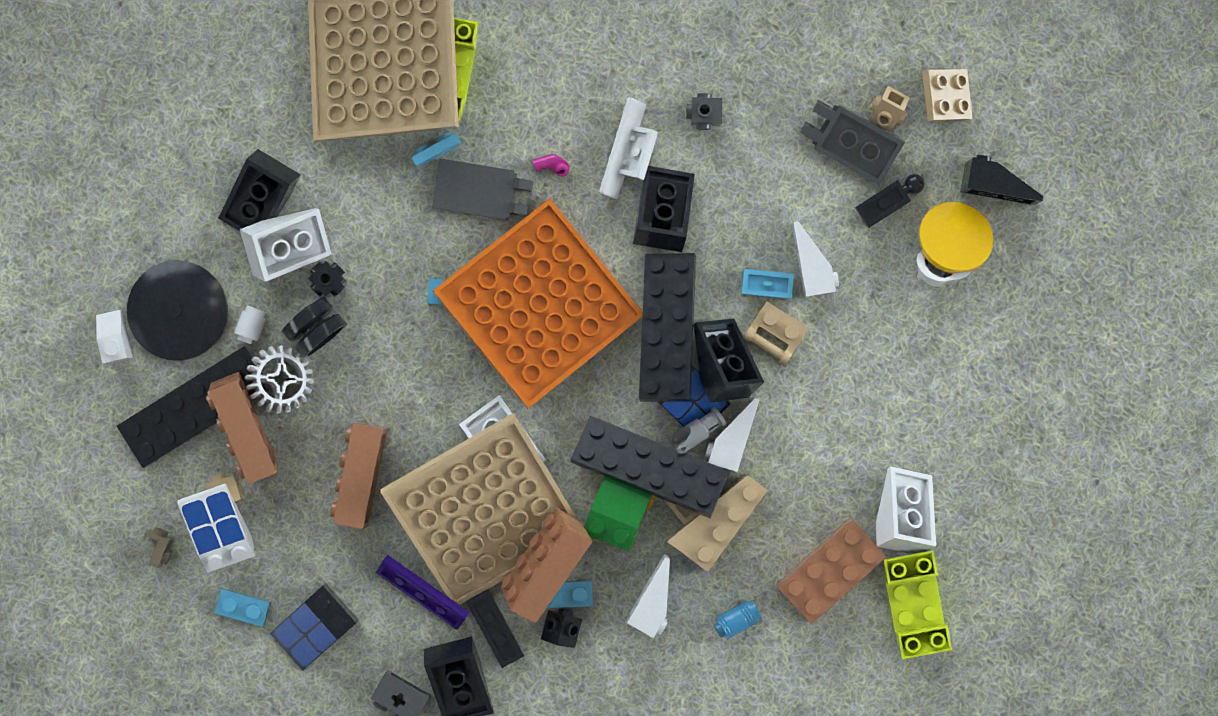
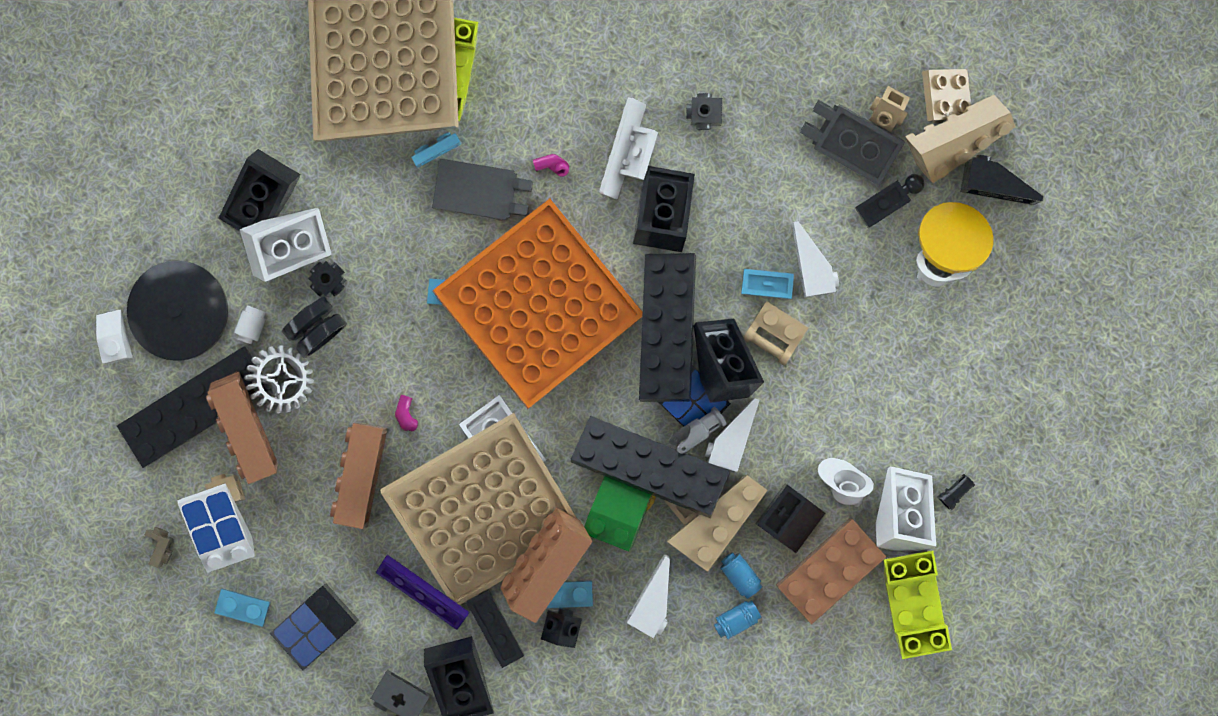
none -> dark pink arm [395,394,418,431]
none -> dark azure head [720,552,762,599]
none -> black slope [755,483,826,553]
none -> white piece [818,458,874,507]
none -> tan wedge [905,95,1015,183]
none -> black pin [937,474,975,511]

